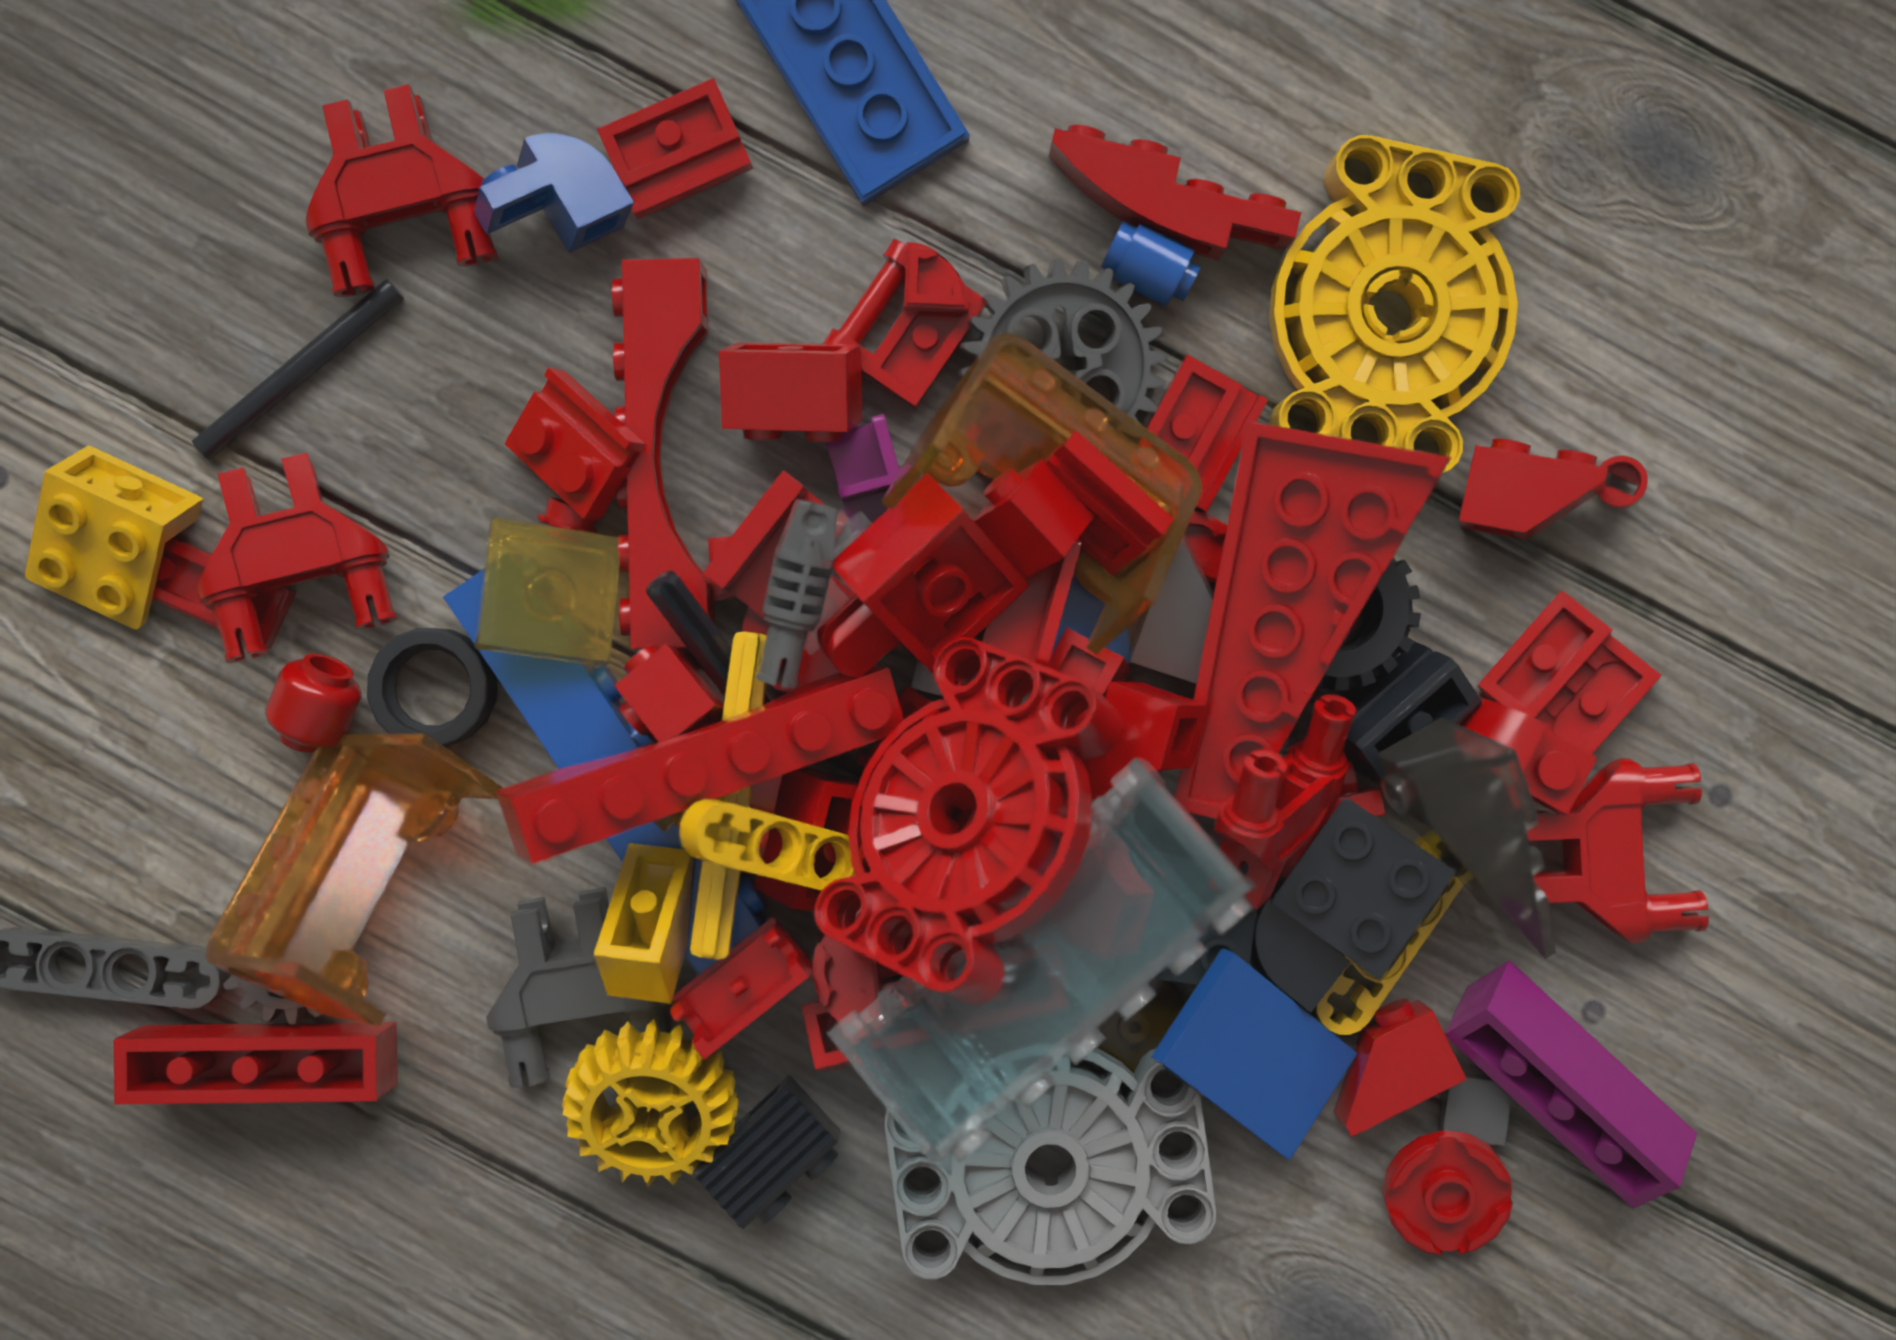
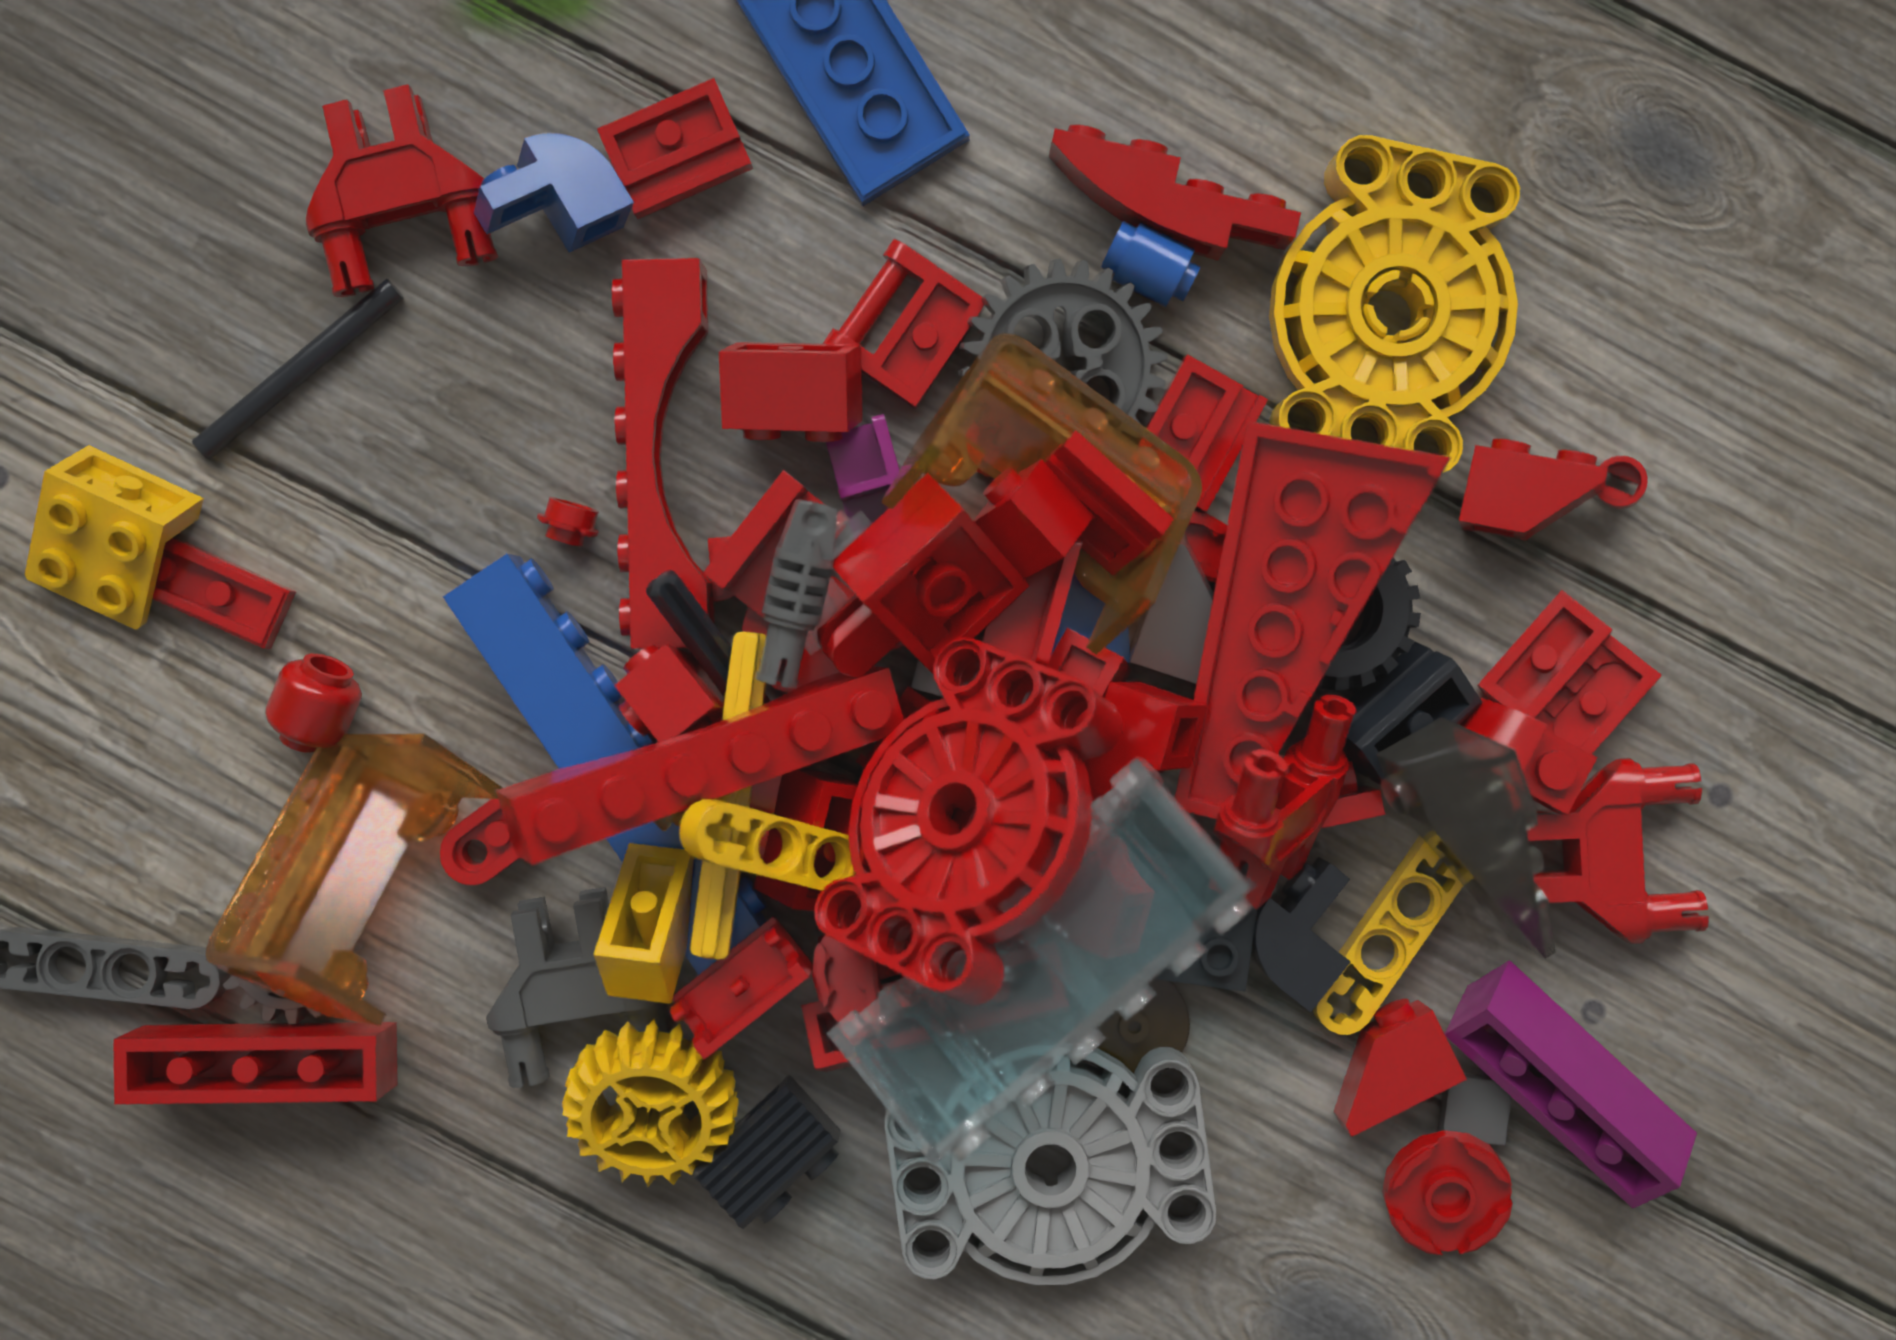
red connector [197,453,398,663] -> none
black tyre [367,628,497,748] -> none
clear yellow tile [475,517,622,667] -> none
red plate [504,367,646,520] -> none
red tile [904,242,968,313] -> none
blue tile [1151,948,1358,1161] -> none
black bracket [1273,798,1456,981] -> none
none -> red plate [440,795,521,885]

